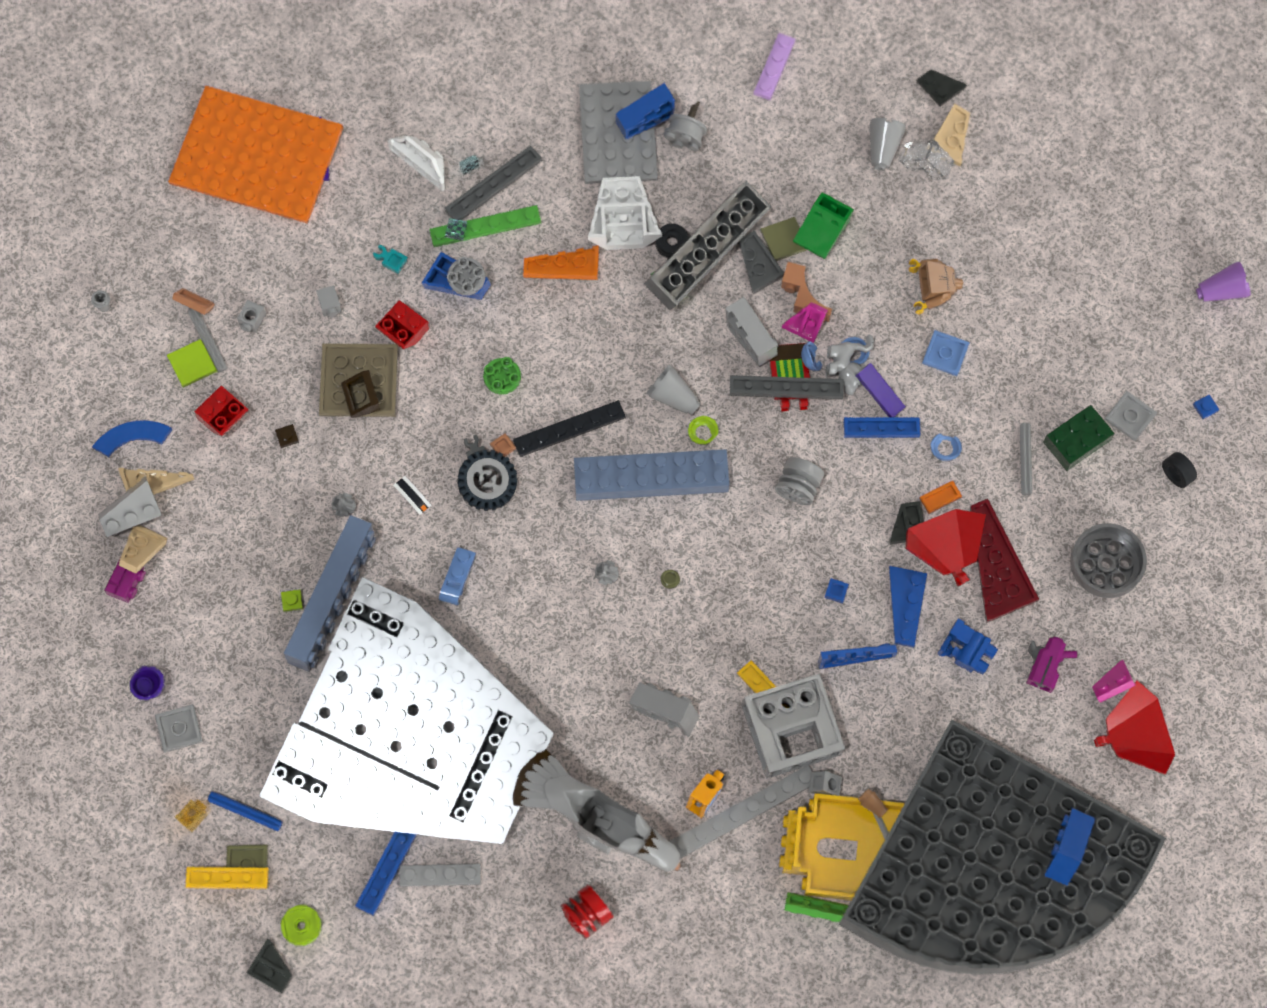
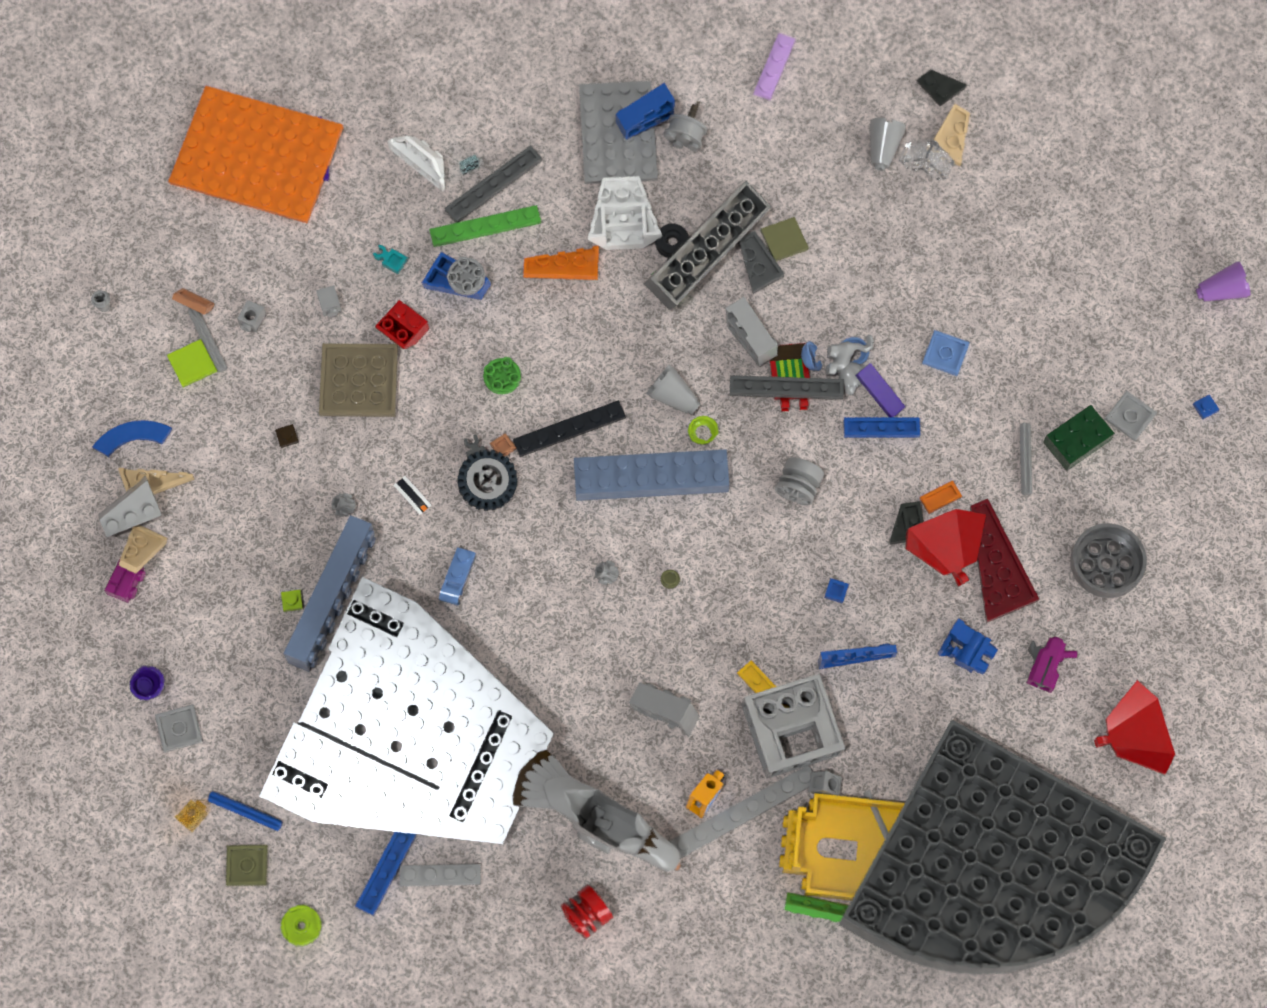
yellow tile [185,867,269,889] -> none
red slope [194,385,249,437] -> none
pearl dark grey wing [246,939,293,994] -> none
dark brown tile [341,370,380,418] -> none
clear light blue tile [445,218,467,241] -> none
nougat arch [781,262,832,322] -> none
dark pink wing [782,302,828,343] -> none
green slope [793,192,854,259] -> none
medium nougat cone [858,788,888,818] -> none
blue wing [889,566,927,648] -> none
medium nougat torso [909,258,963,314] -> none
medium blue piece [930,433,962,461] -> none
blue wedge [1044,808,1095,886] -> none
dark pink wing [1092,660,1135,703] -> none
black tyre [1162,452,1197,488] -> none

